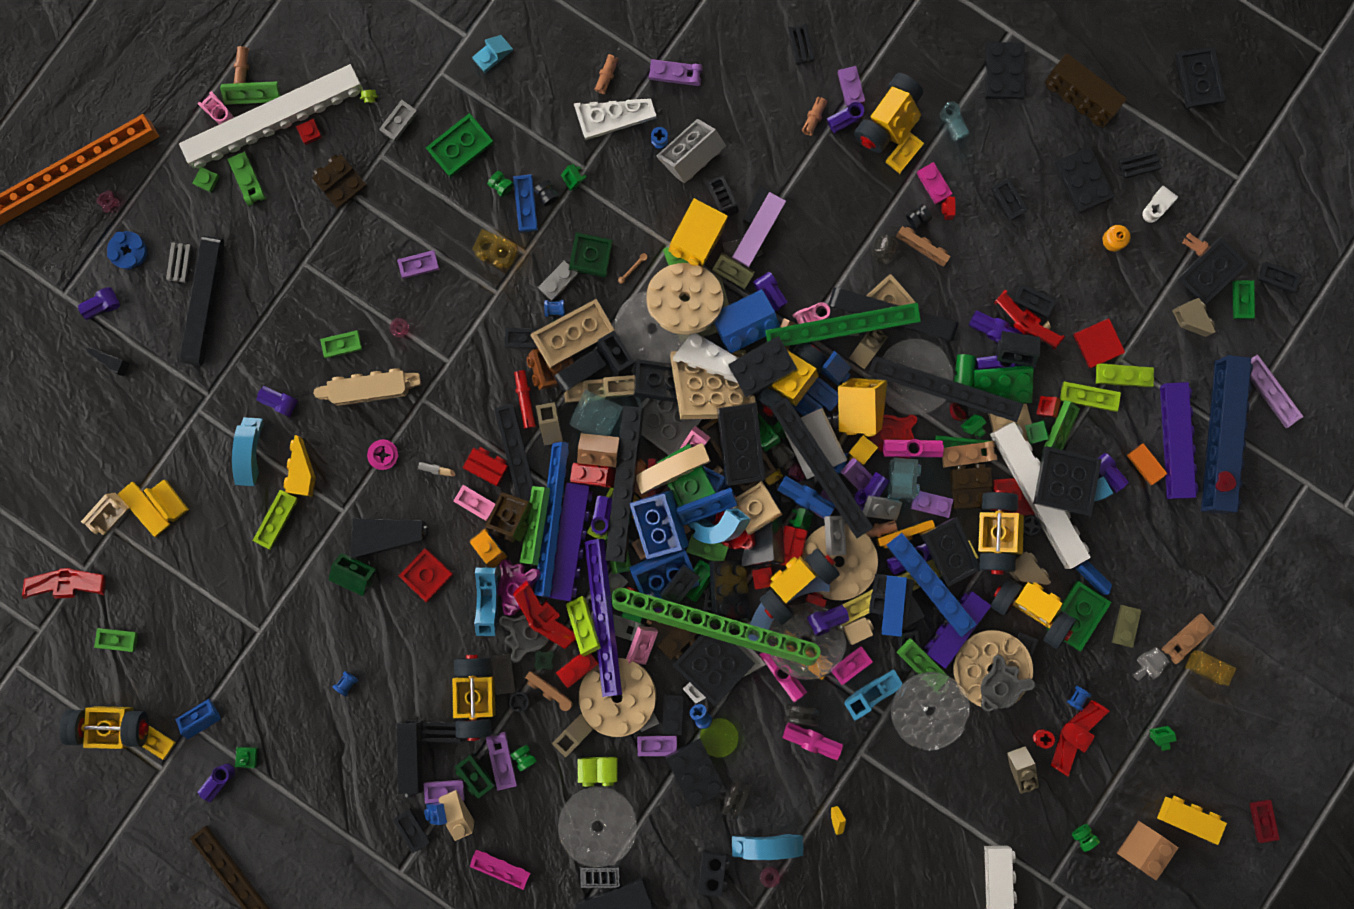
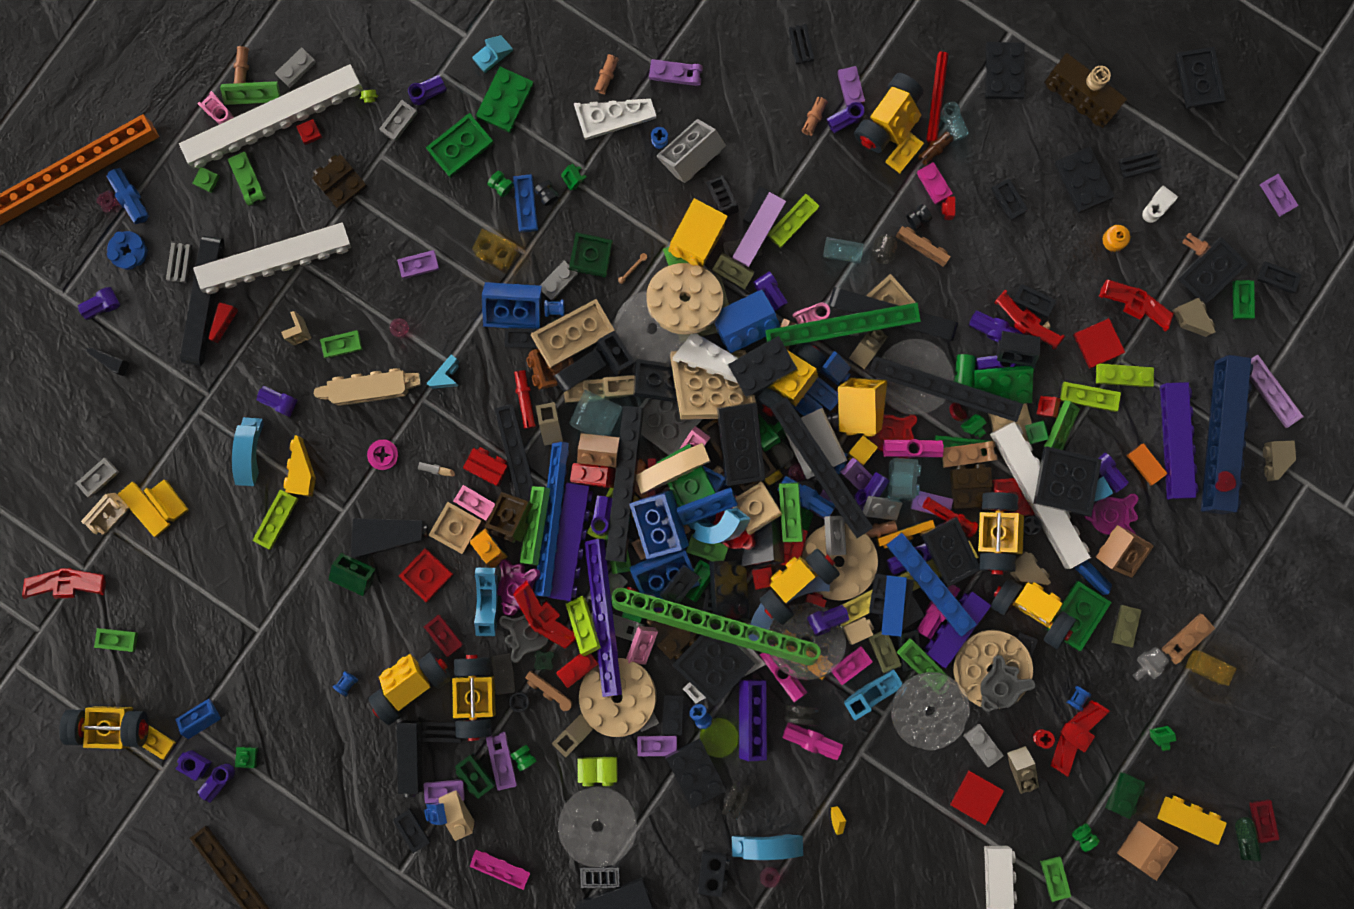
none -> light grey plate [75,458,119,498]
none -> blue piece [106,168,150,224]
none -> dark purple brick [176,750,211,781]
none -> white brick [193,222,351,294]
none -> red slope [209,303,238,343]
none -> light grey plate [275,47,316,88]
none -> tan panel [281,311,311,345]
none -> brick [369,652,451,725]
none -> dark purple piece [408,75,447,105]
none -> dark red plate [424,614,463,657]
none -> medium azure slope [427,354,459,389]
none -> tan plate [429,502,481,554]
none -> green plate [476,67,534,133]
none -> blue slope [482,282,542,329]
none -> dark purple brick [739,679,767,761]
none -> lime plate [767,194,820,248]
none -> bright green plate [779,482,803,542]
none -> clear light blue plate [823,237,864,264]
none -> olive plate [868,631,902,673]
none -> dark pink piece [917,583,960,639]
none -> reddish brown pin [918,131,954,165]
none -> red pin [922,497,978,538]
none -> red axle [927,51,948,143]
none -> red tile [950,770,1004,825]
none -> light grey plate [963,724,1003,768]
none -> bright green plate [1040,857,1071,902]
none -> magenta tile [1084,494,1139,535]
none -> tan wheel [1086,66,1111,91]
none -> medium nougat slope [1096,525,1154,578]
none -> red plate [1099,280,1173,332]
none -> dark green brick [1105,772,1145,819]
none -> clear green arm [1235,817,1261,861]
none -> medium lavender plate [1260,174,1298,217]
none -> dark tan slope [1263,441,1296,482]

